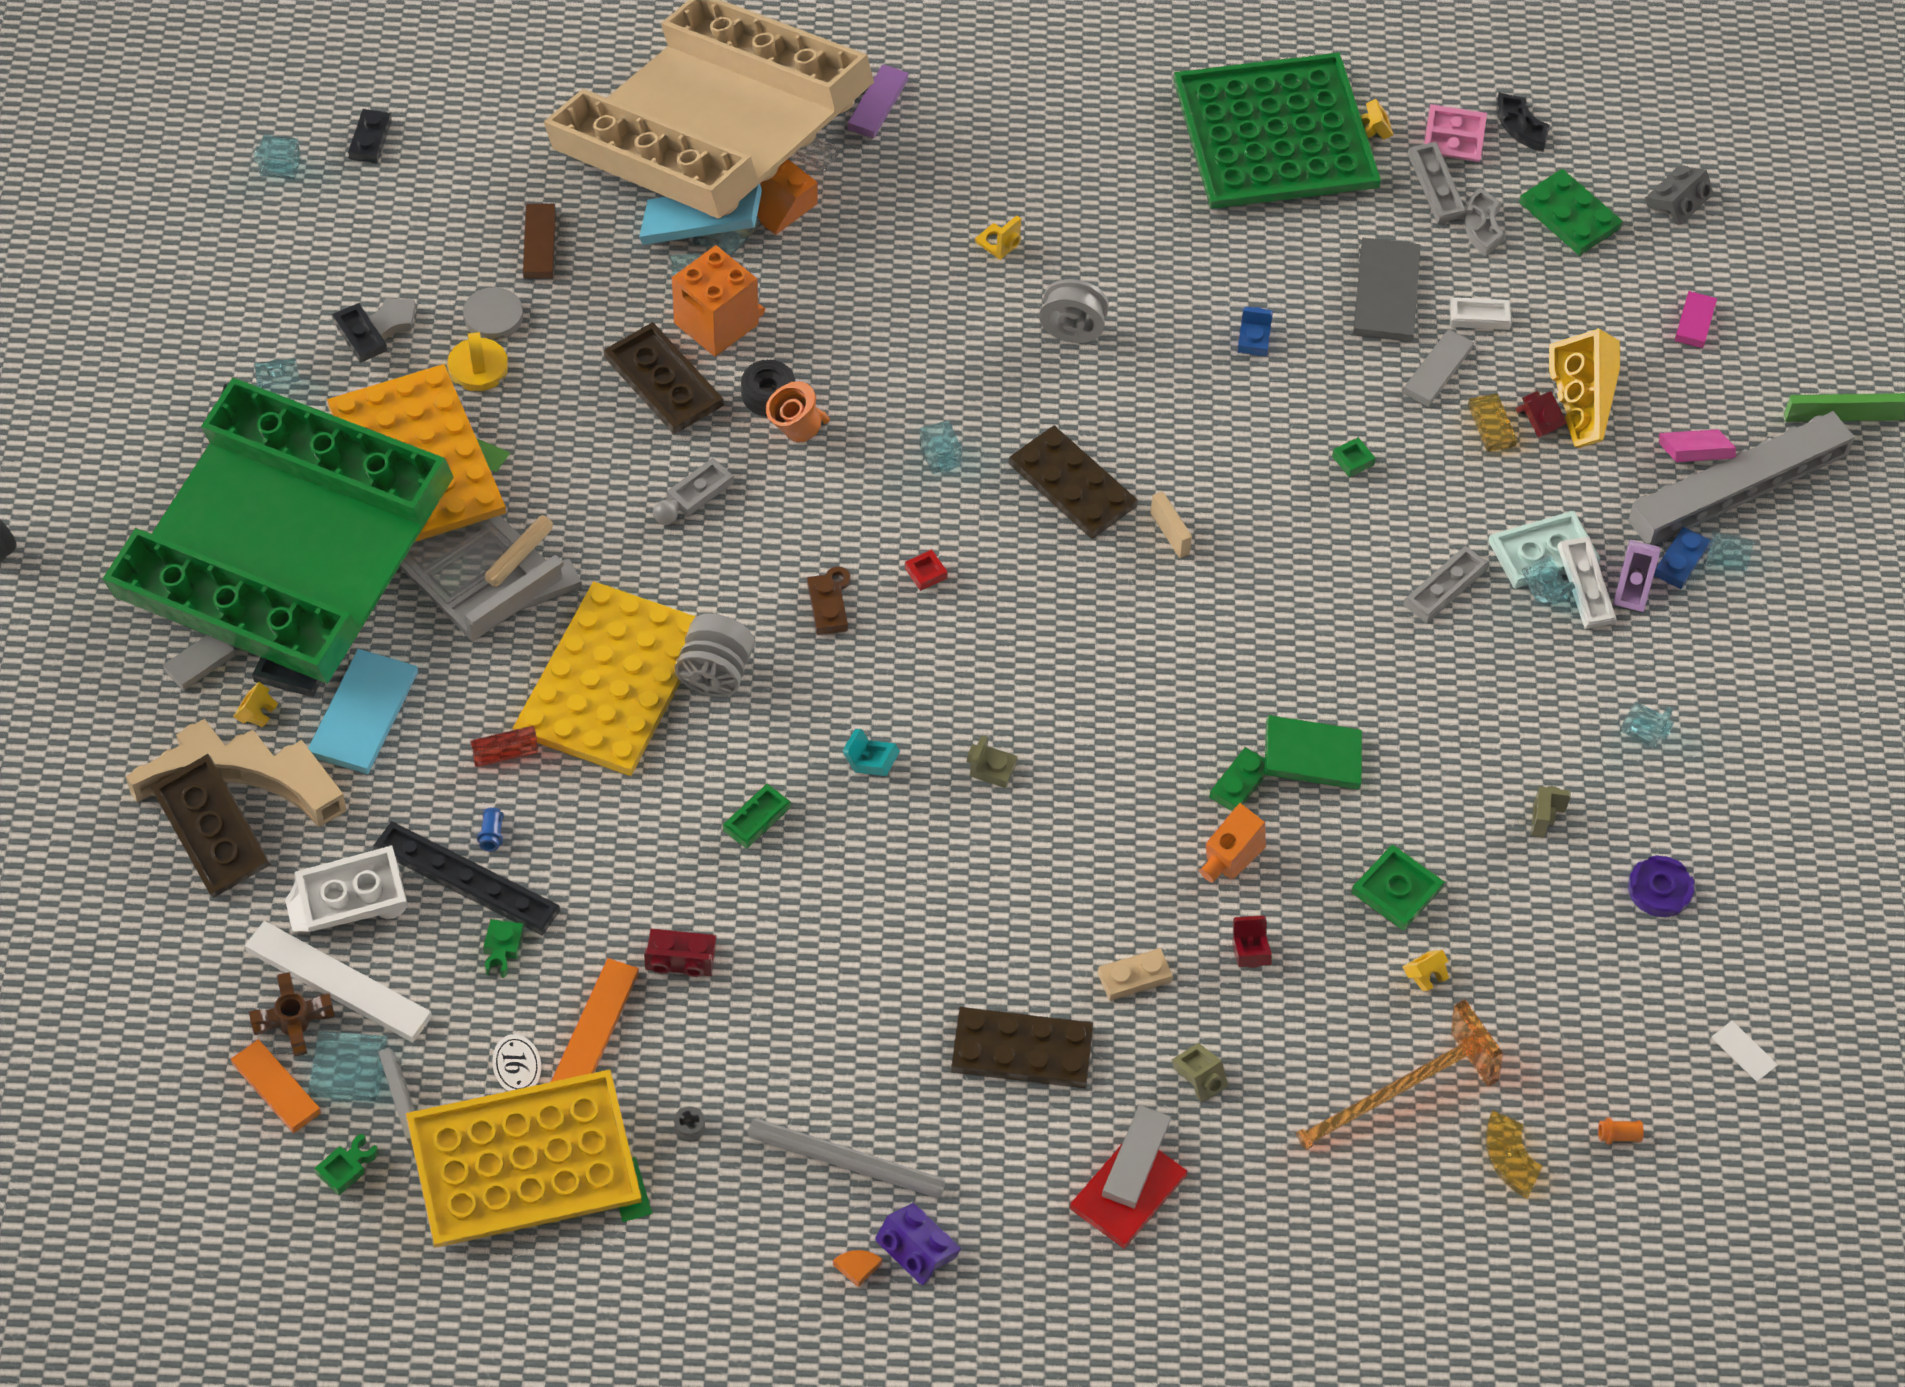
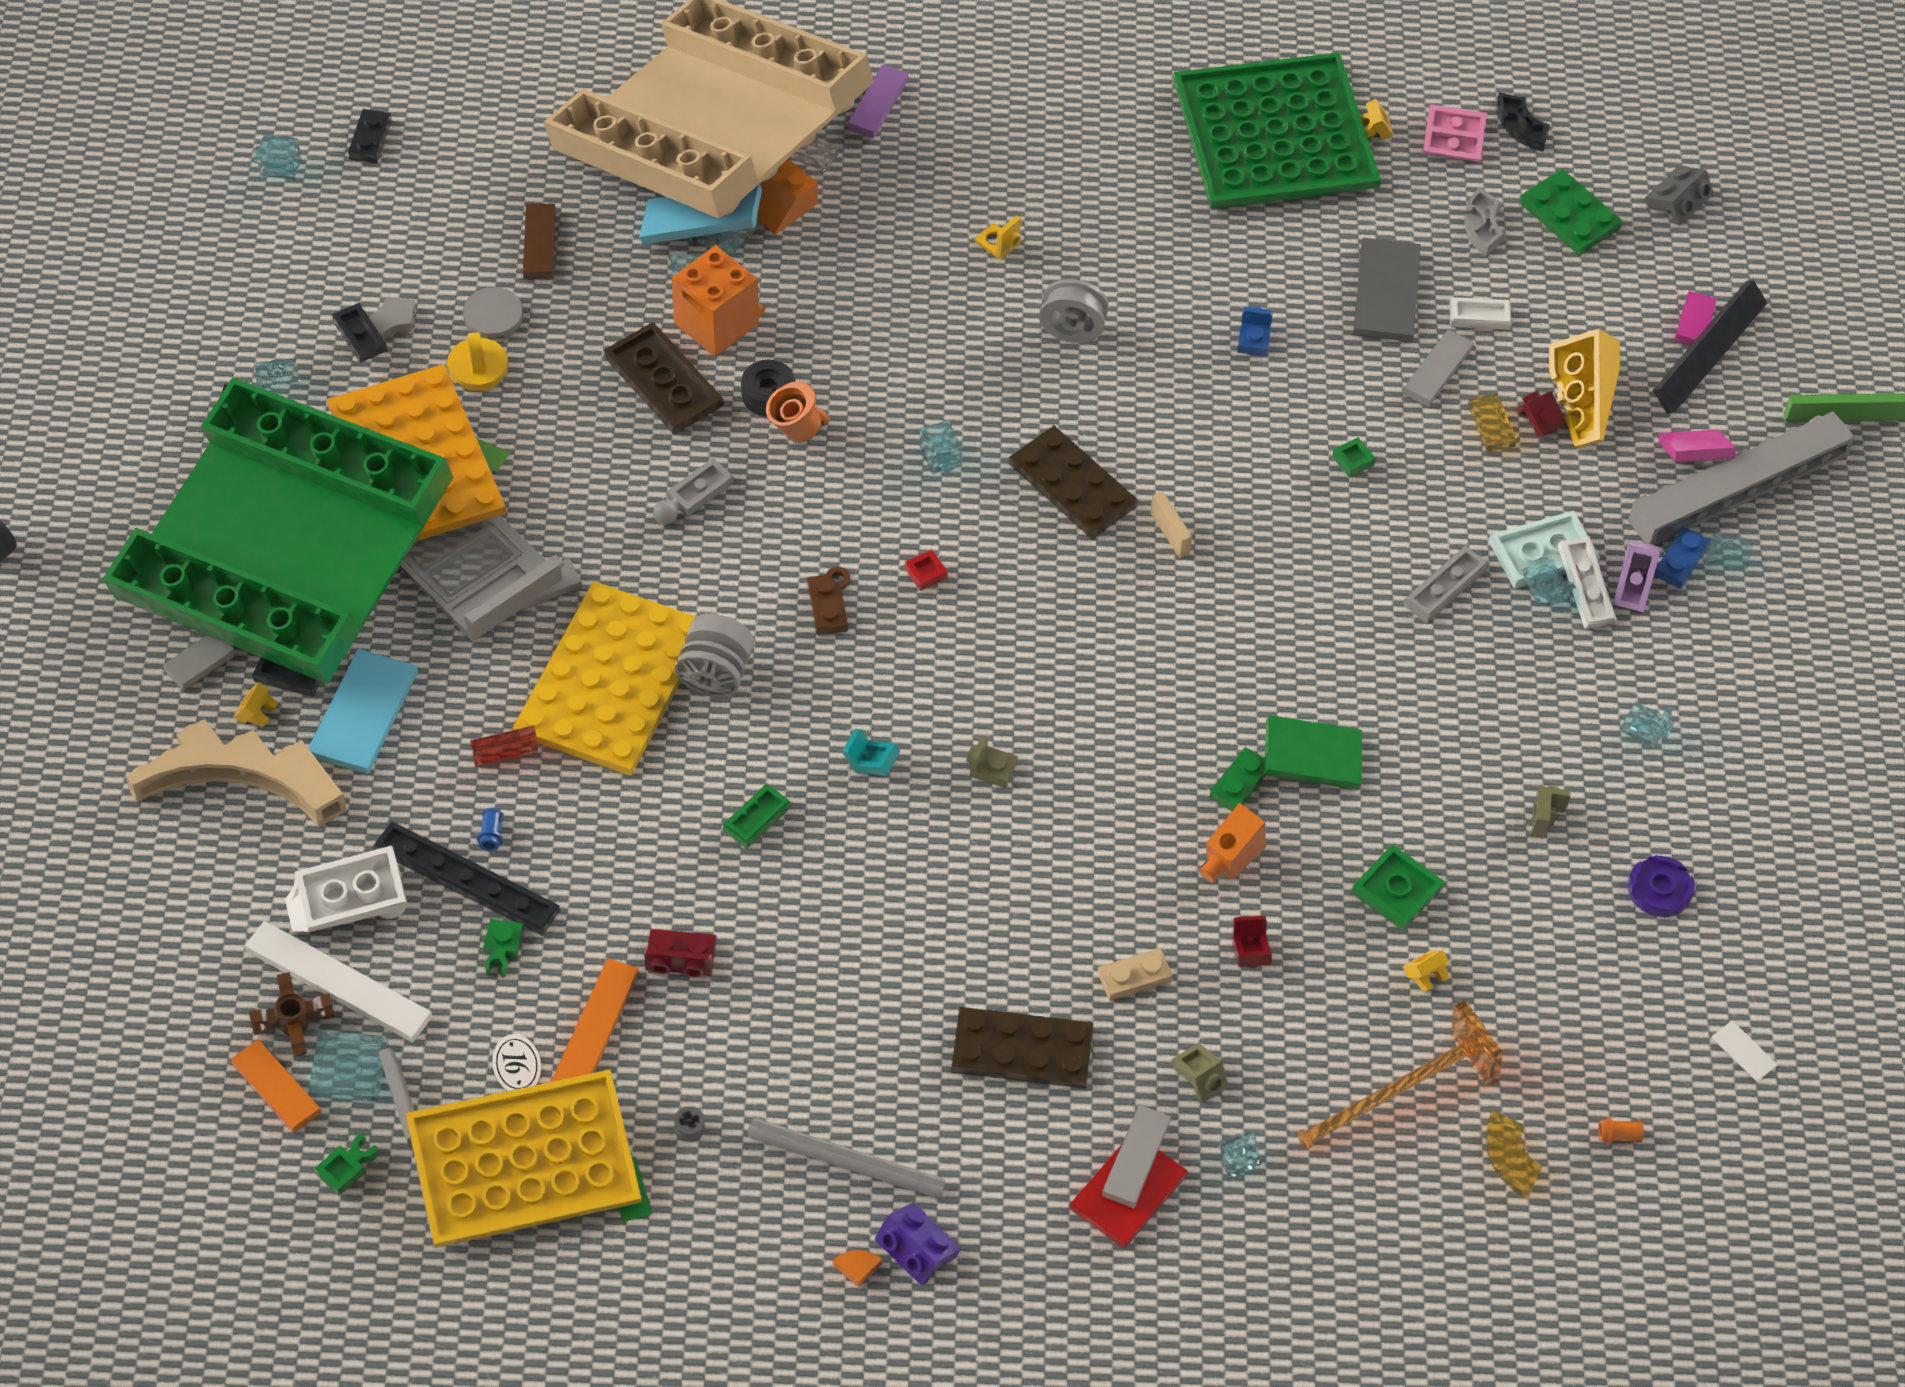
dark brown plate [151,754,271,898] -> none
tan axle [485,515,553,587] -> none
light grey tile [1408,142,1466,224] -> none
none -> clear light blue tile [1219,1130,1262,1178]
none -> black tile [1652,280,1767,414]

